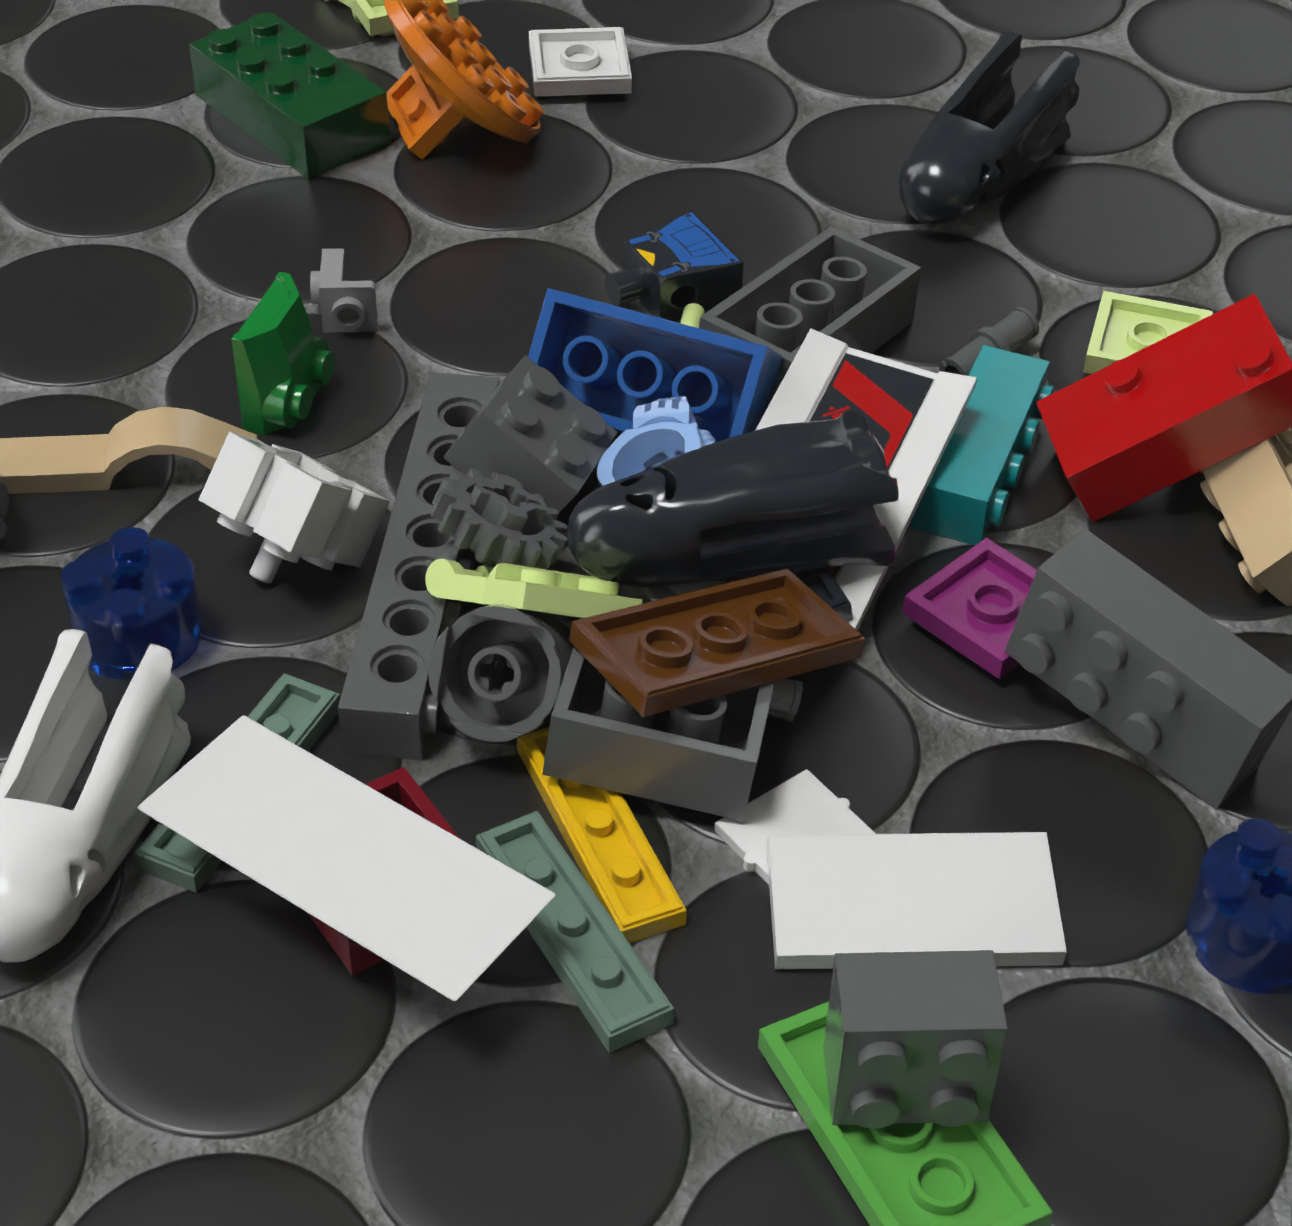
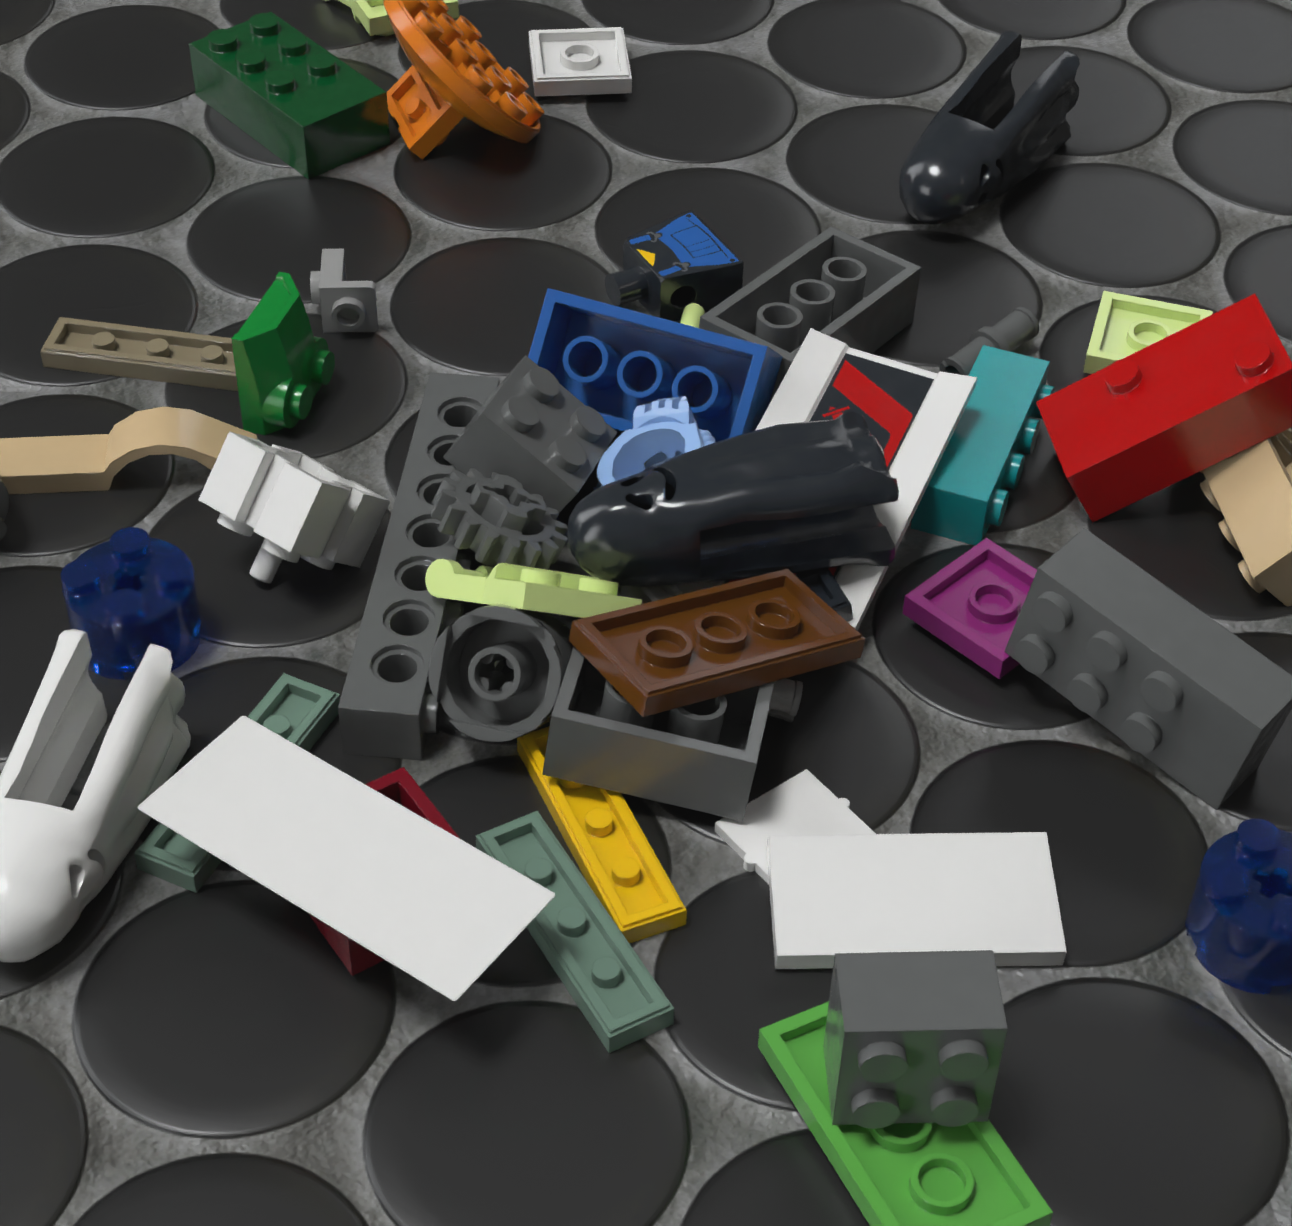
none -> dark tan tile [40,317,238,391]

